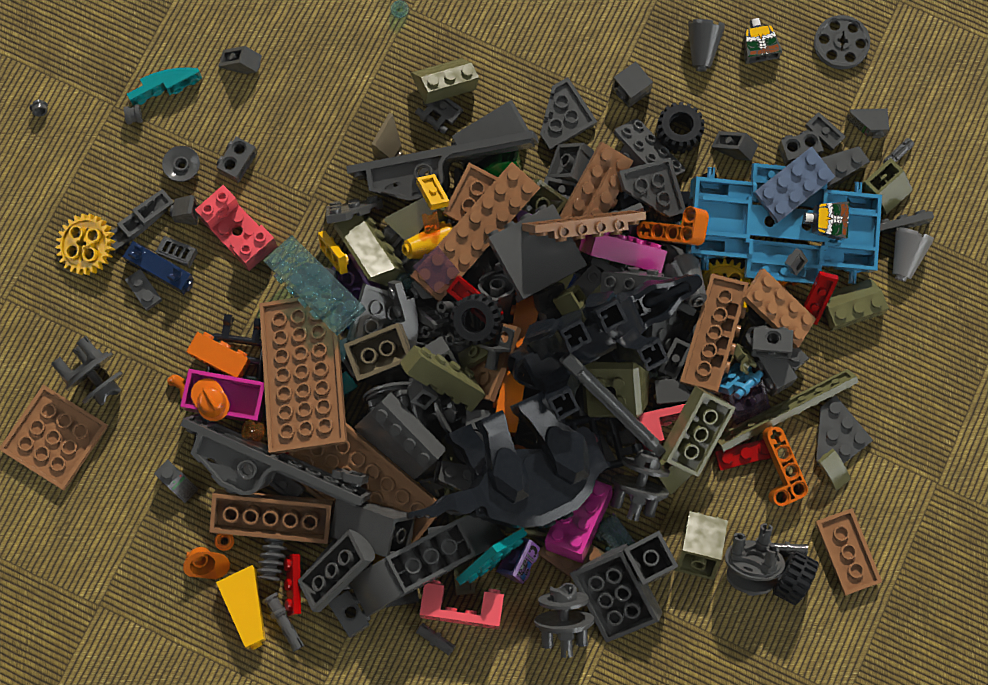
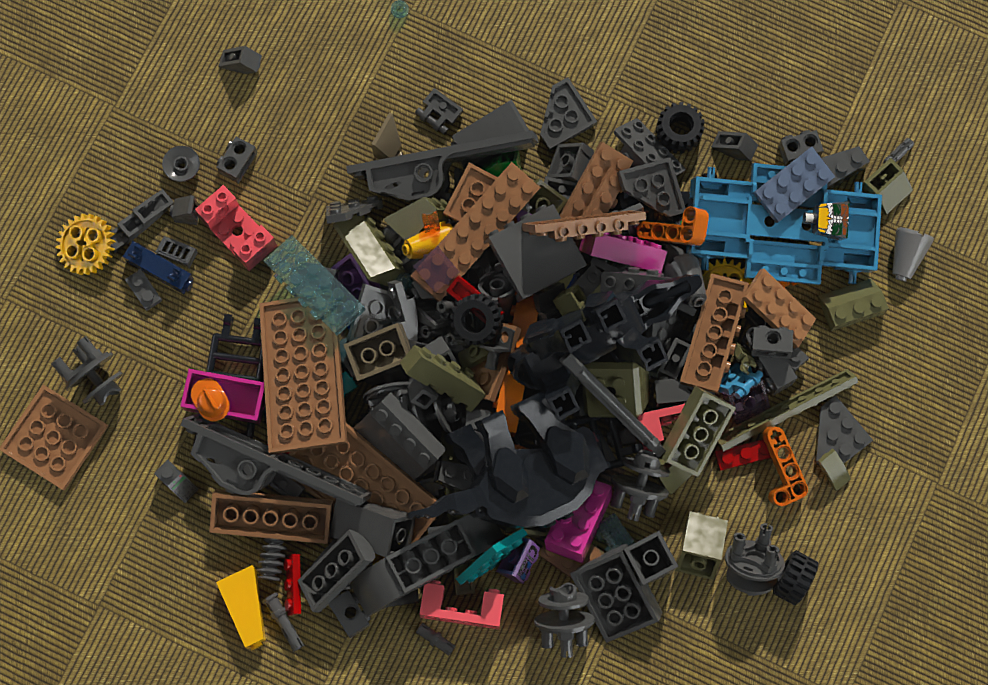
dark grey plate [29,100,48,117] -> none
dark grey wheel [124,104,143,125] -> none
teal slope [127,67,202,107] -> none
orange arm [167,374,186,399] -> none
orange piece [183,547,230,579] -> none
orange brick [186,332,251,378] -> none
orange plate [214,533,234,551] -> none
clear orange wheel [241,419,265,442] -> none
yellow plate [318,231,349,274] -> none
dark grey plate [331,468,369,487] -> none
olive slope [411,58,479,104] -> none
yellow plate [416,174,449,210] -> none
dark grey head [612,61,653,108] -> none
dark grey cone [688,19,725,72] -> none
torso [743,18,782,64] -> none
dark grey pin [771,541,808,557] -> none
dark grey plate [785,248,808,276] -> none
red plate [803,271,839,325] -> none
dark grey plate [805,112,846,151] -> none
dark grey wedge [814,15,870,70] -> none
medium nougat plate [815,508,882,596] -> none
dark grey slope [847,108,889,138] -> none
dark grey tile [880,210,934,235] -> none

